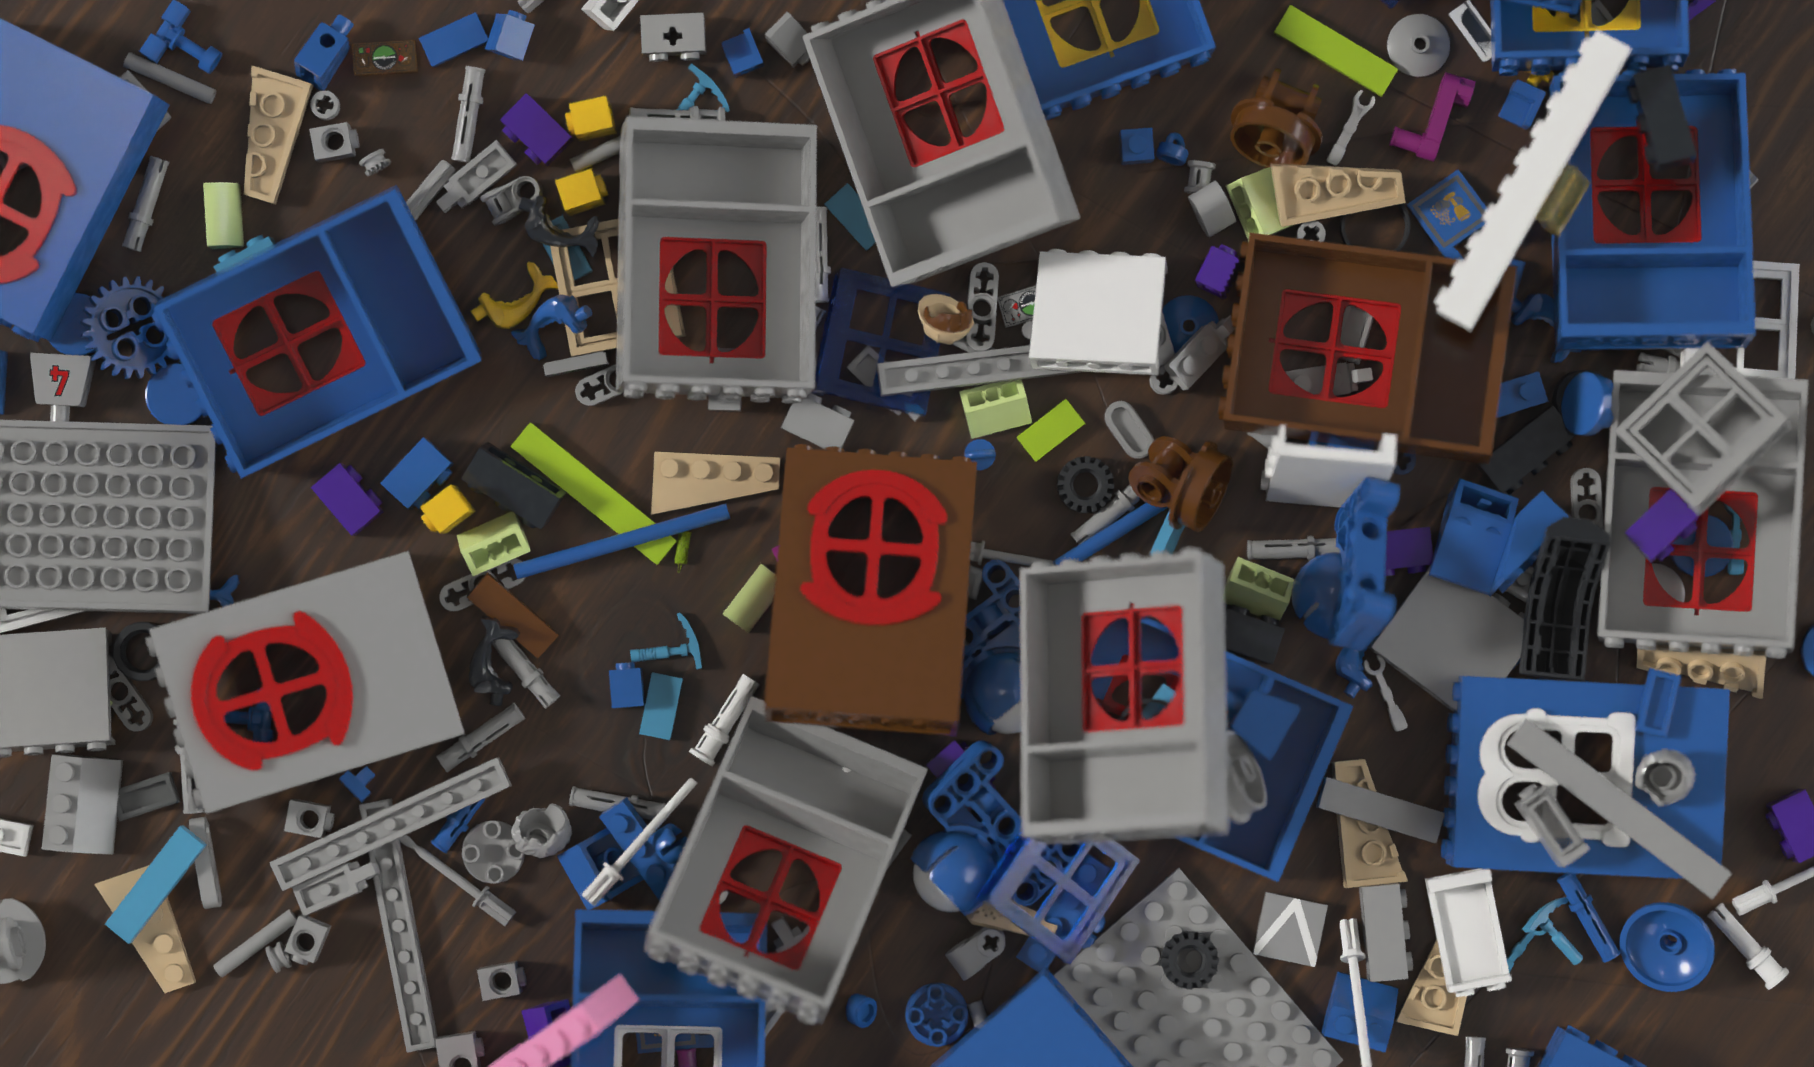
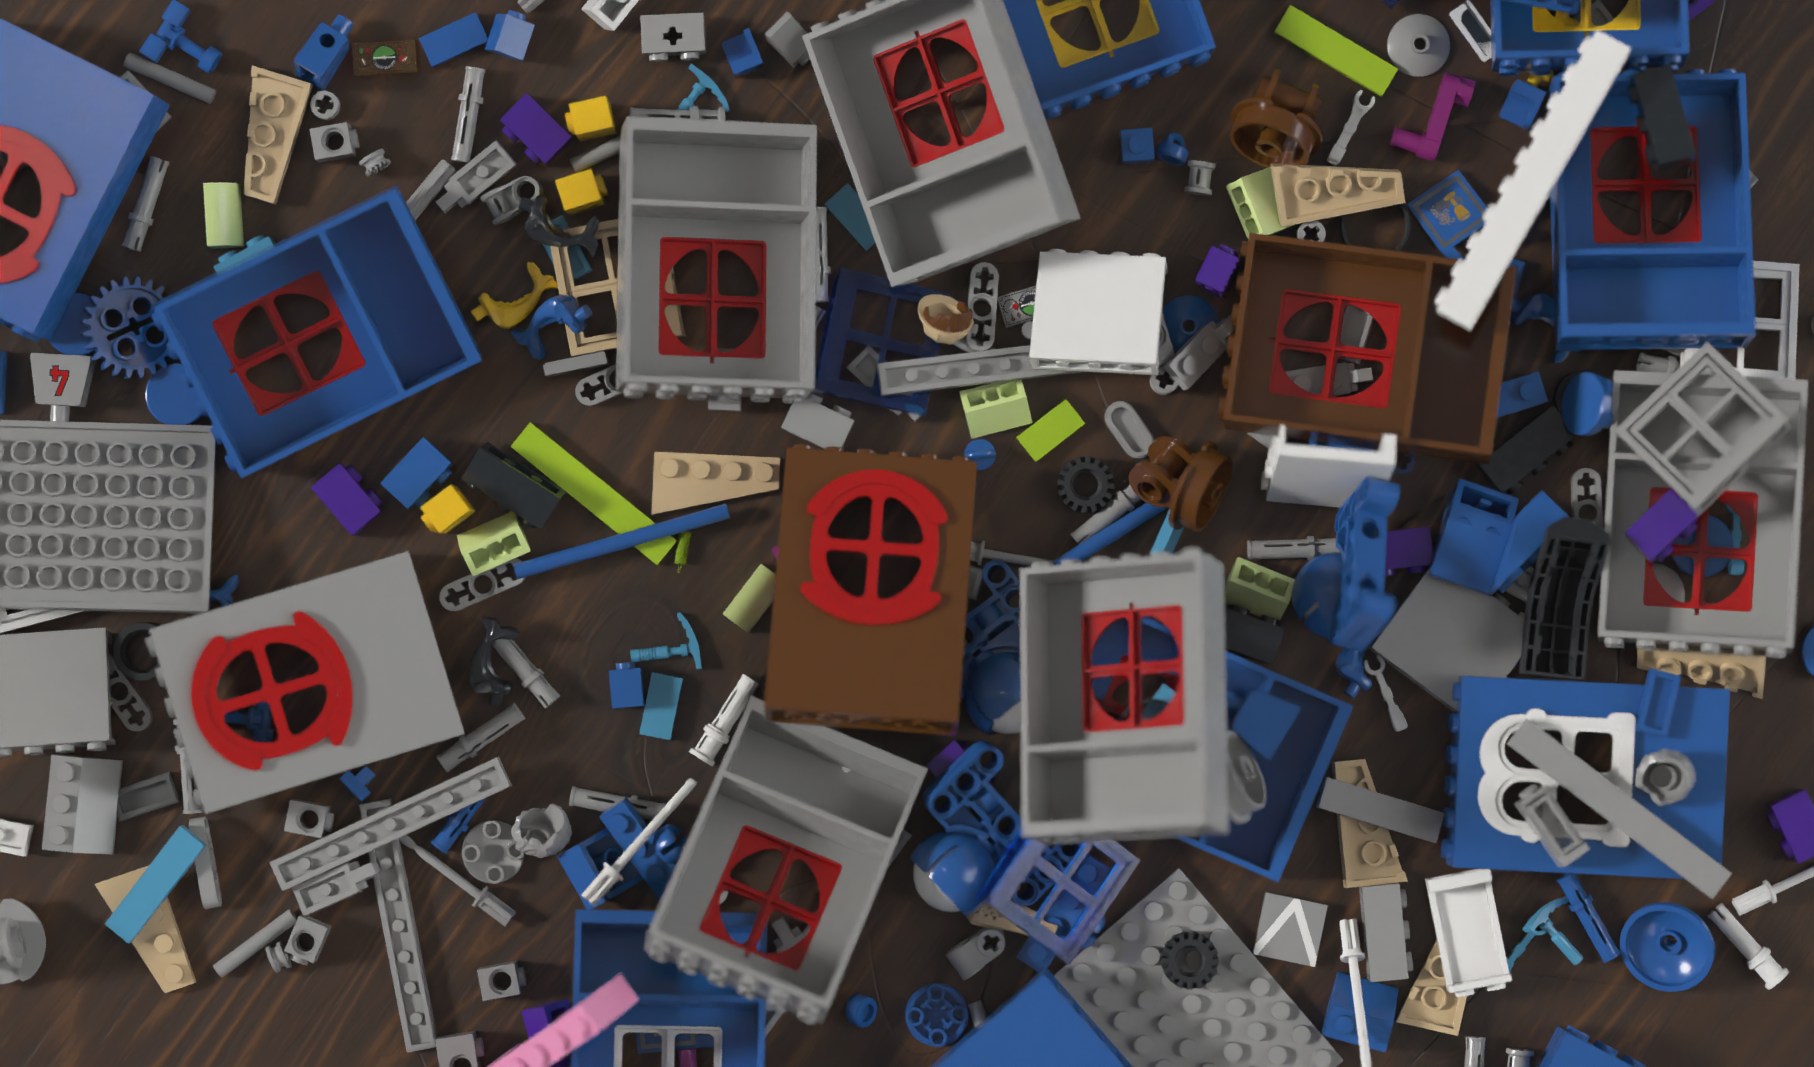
reddish brown tile [467,572,559,659] -> none
light grey beam [1188,180,1237,238] -> none
clear yellow tile [1536,164,1590,236] -> none

